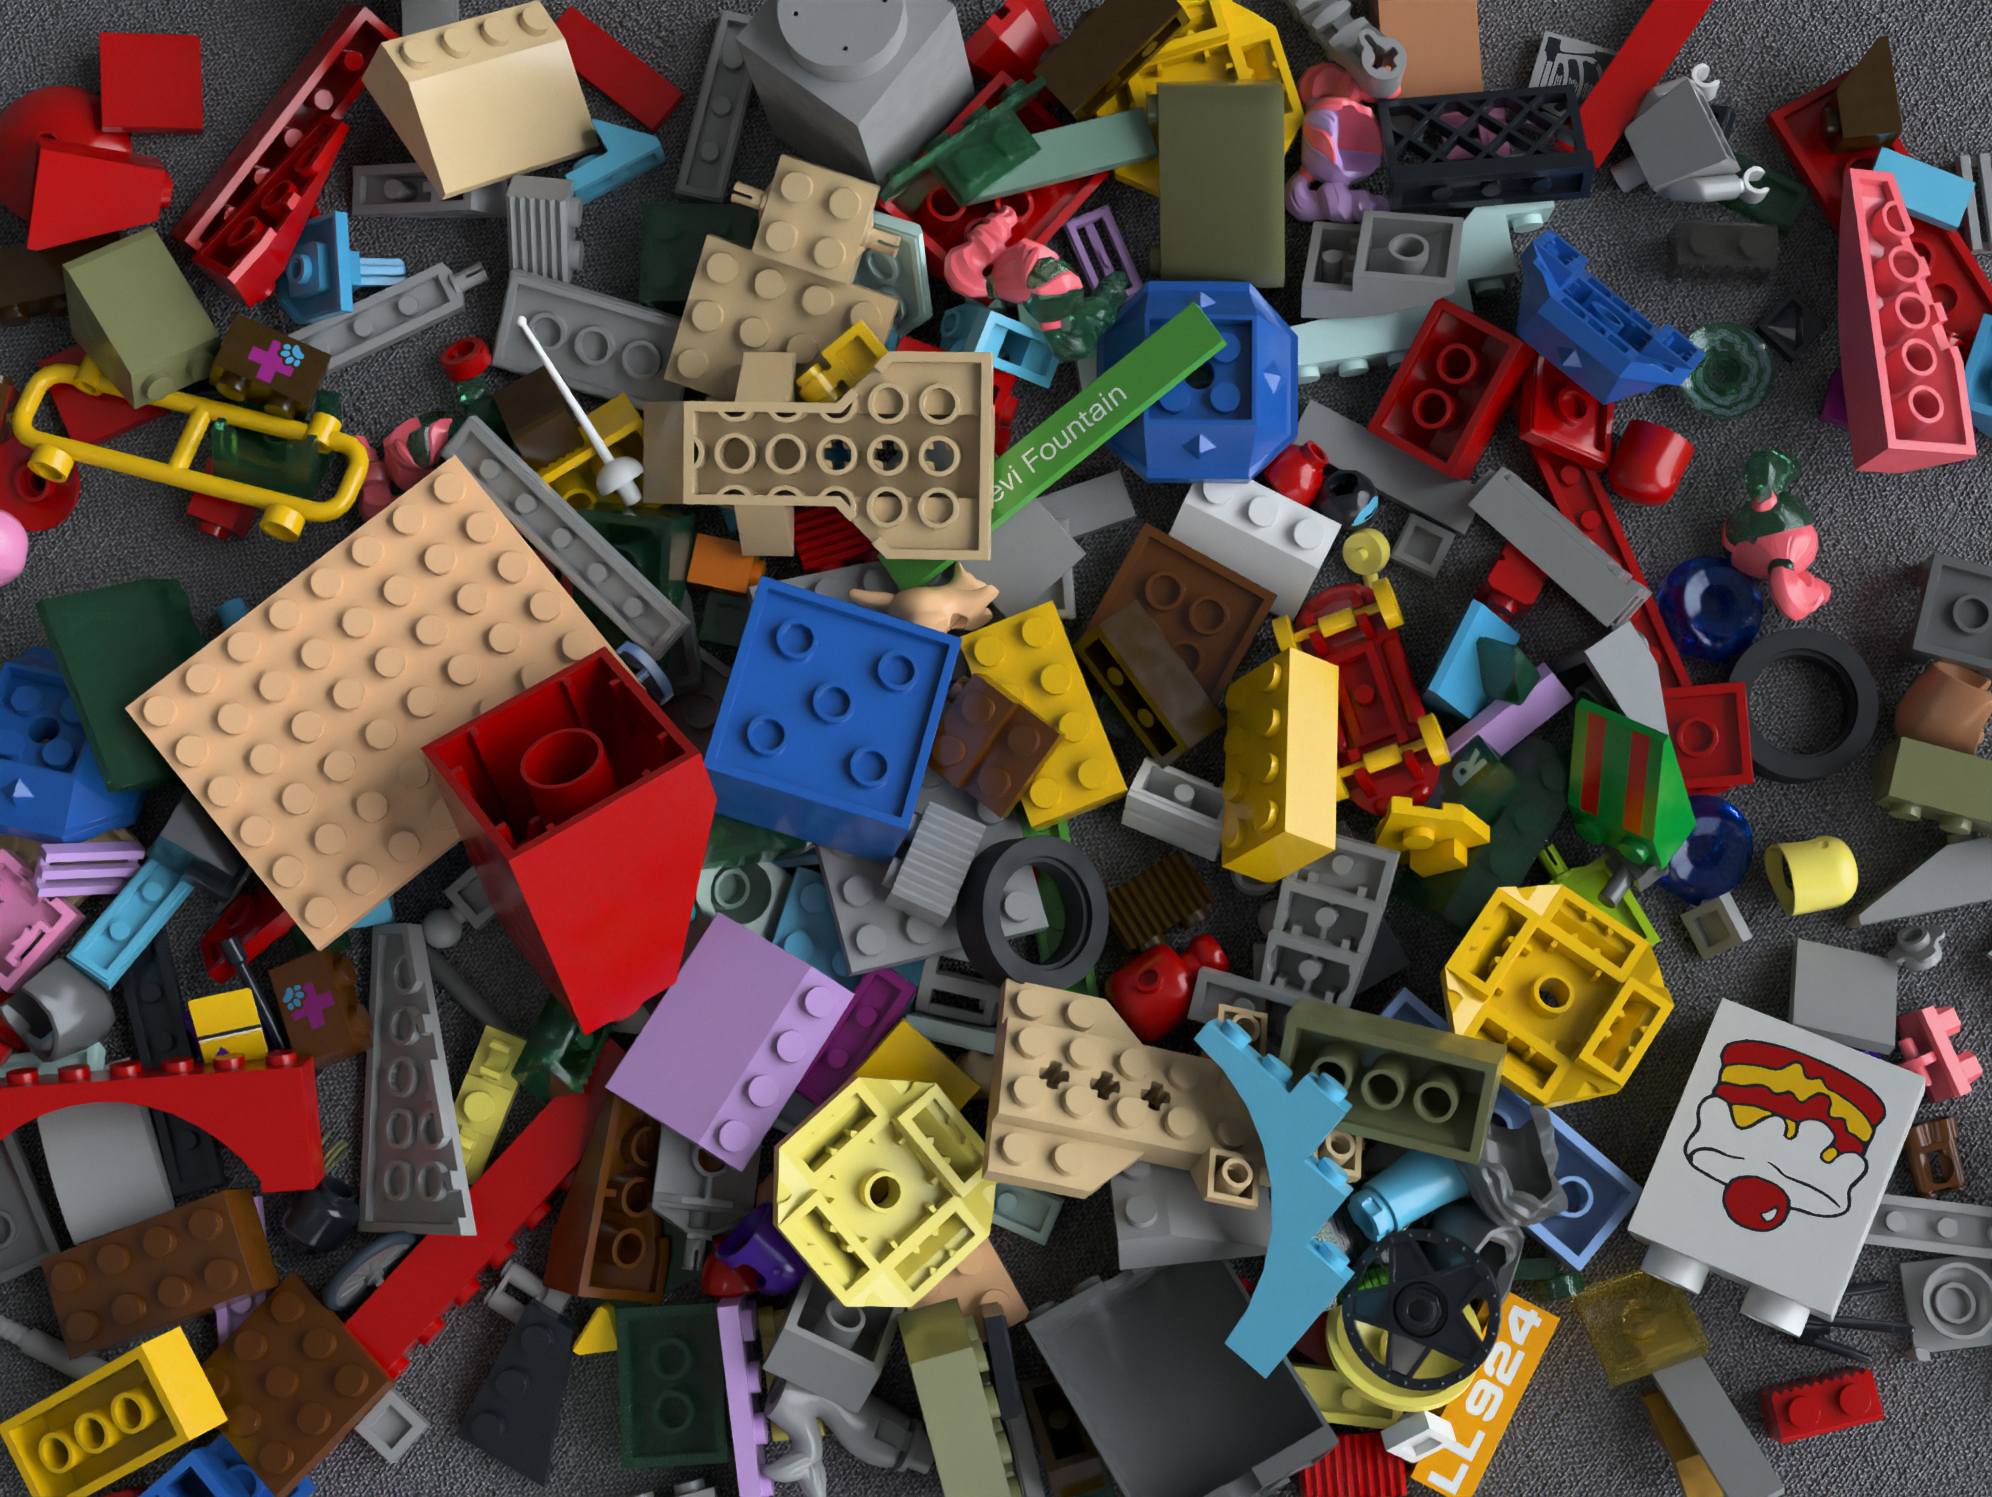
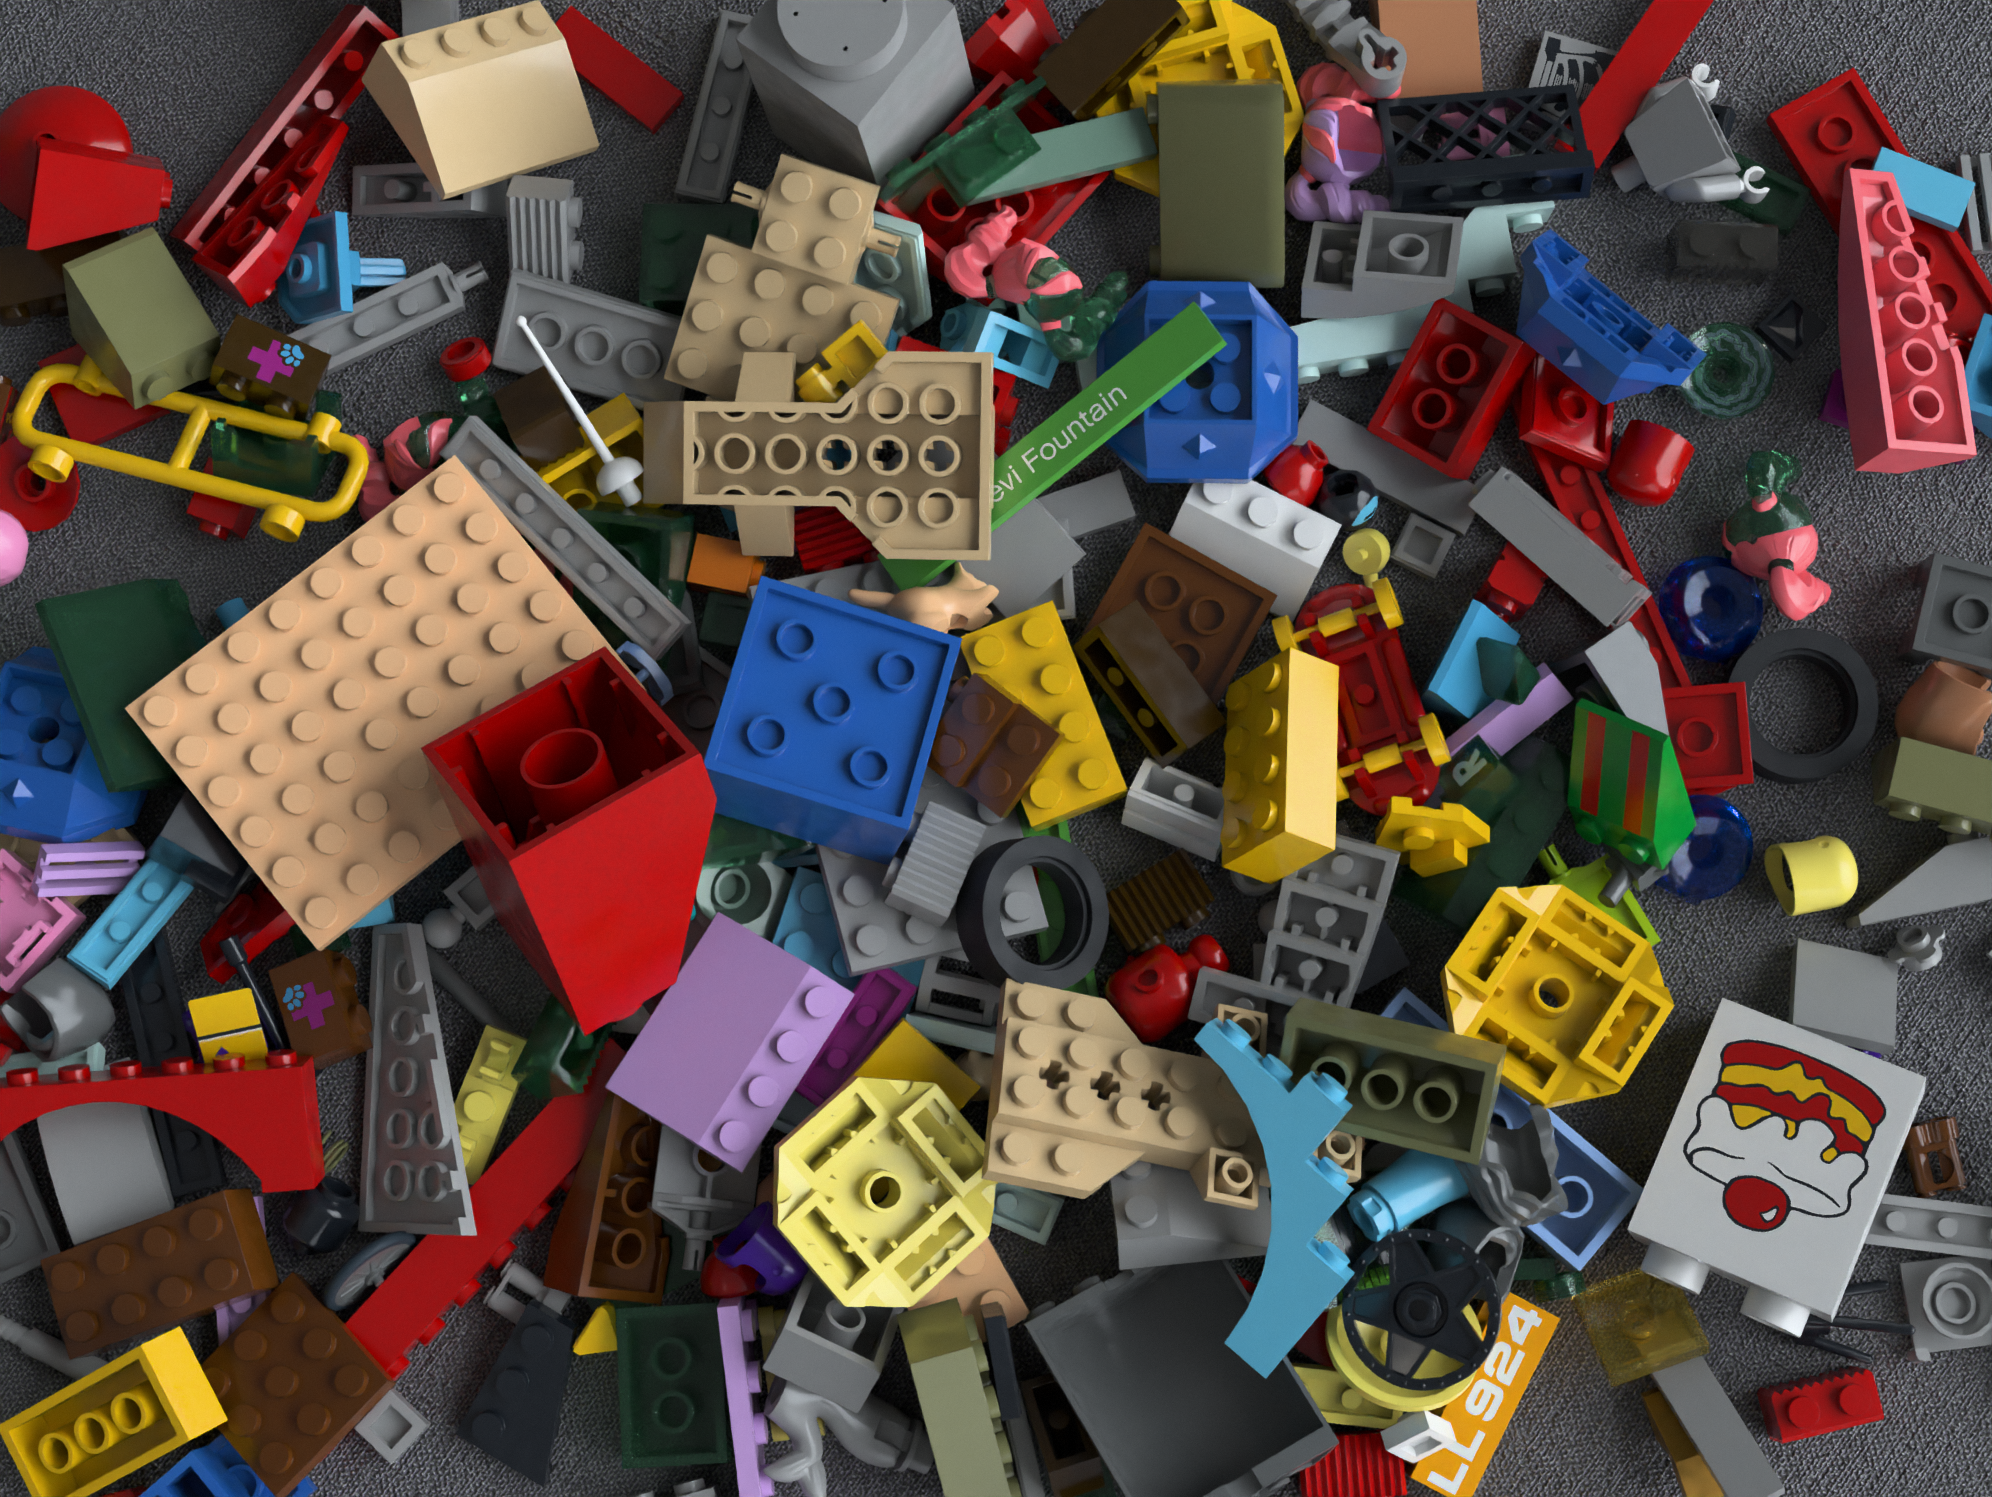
red tile [99,32,203,134] -> none
medium azure slope [565,119,667,205] -> none
lavender tile [1062,204,1143,312] -> none
light grey plate [1680,892,1753,961] -> none
dark brown slope [1820,36,1903,154] -> none
coral hips [1894,1005,1983,1104] -> none

